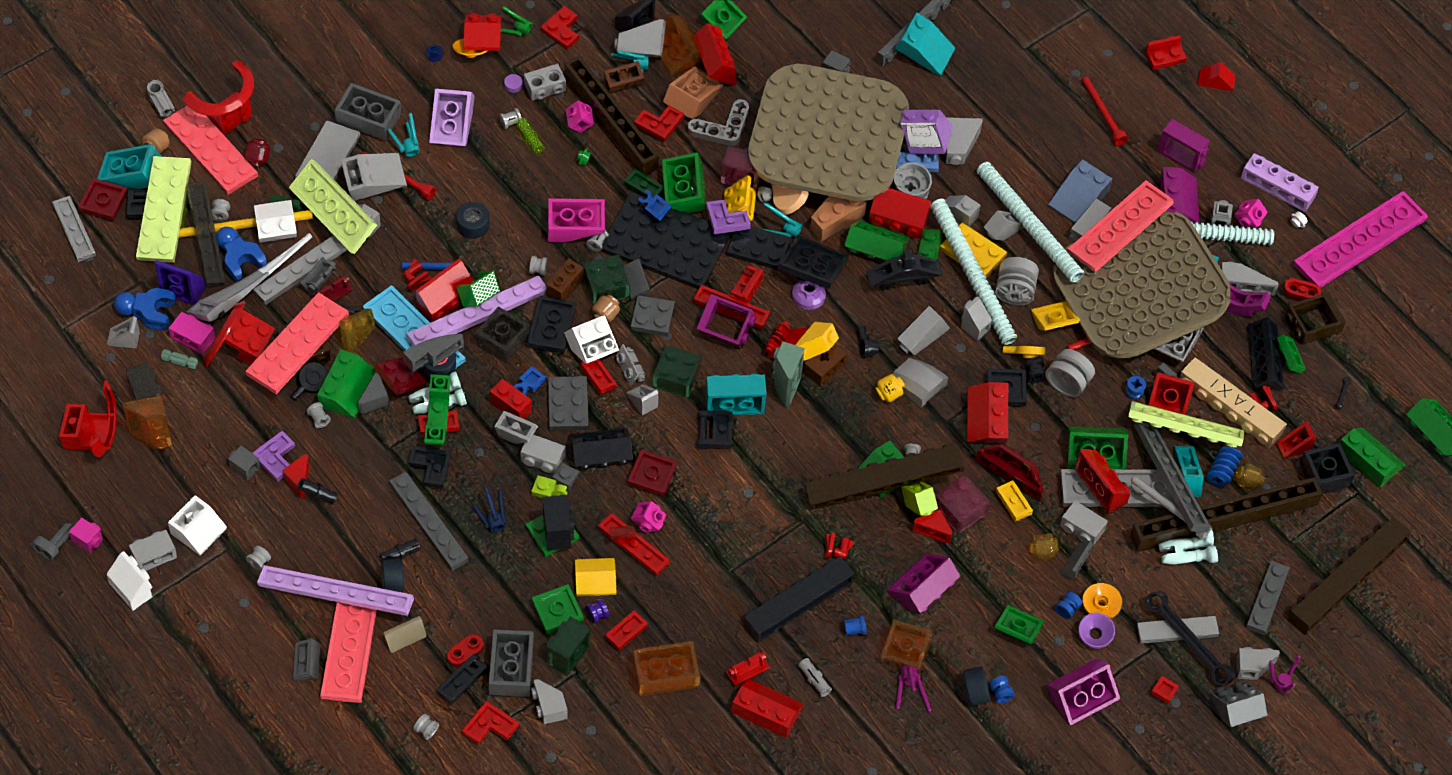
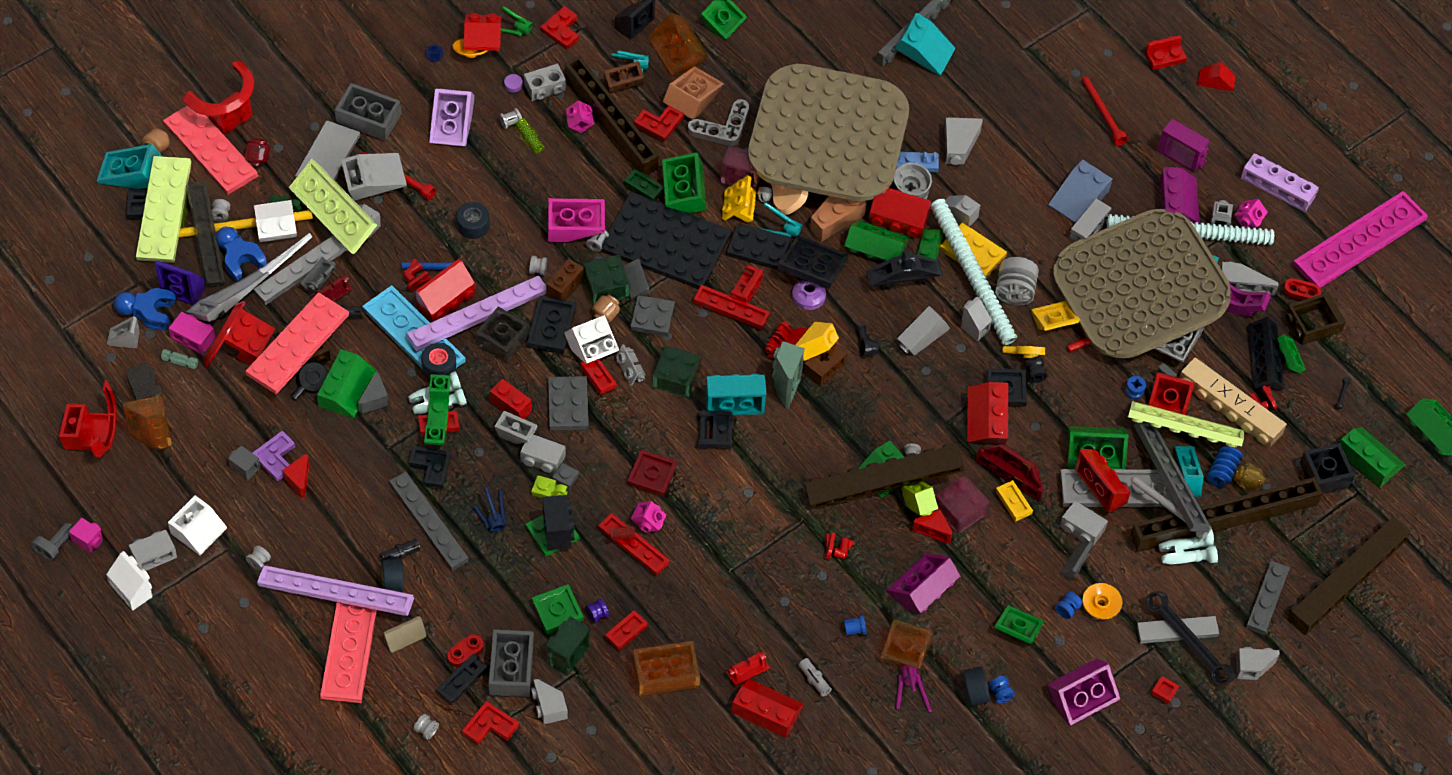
light grey tile [52,196,96,262] -> none
dark red plate [78,178,128,221] -> none
light grey piece [147,80,175,118] -> none
dark grey slope [293,638,320,680] -> none
black pin [298,478,338,504] -> none
light grey bush [306,402,331,428] -> none
clear yellow wing [339,308,375,353] -> none
dark red plate [374,357,427,395] -> none
teal plant [387,113,420,157] -> none
dark grey slope [403,334,464,372] -> none
green panel [457,270,500,307] -> none
blue plate [513,366,546,396] -> none
black slope [569,427,633,468] -> none
yellow slope [575,558,616,596] -> none
green plate [576,148,591,166] -> none
light grey slope [615,19,666,58] -> none
light grey slope [626,384,659,416] -> none
blue plate [638,190,672,221] -> none
red slope [693,23,737,86] -> none
magenta window [697,294,756,348] -> none
medium lavender plate [706,200,751,234] -> none
black brick [744,556,855,643] -> none
dark grey brick [822,50,851,73] -> none
yellow head [875,374,905,402] -> none
light grey slope [893,358,948,408] -> none
medium lavender slope [901,110,953,154] -> none
light aqua piece [977,162,1084,283] -> none
light grey slope [984,211,1024,240] -> none
clear yellow head [1030,533,1059,560] -> none
light grey wheel [1045,349,1095,397] -> none
coral plate [1068,180,1174,272] -> none
medium lavender piece [1078,613,1115,649] -> none
dark grey slope [1210,681,1268,727] -> none
magenta plant [1269,655,1301,694] -> none
red slope [1276,421,1316,459] -> none
white plate [1291,211,1308,228] -> none

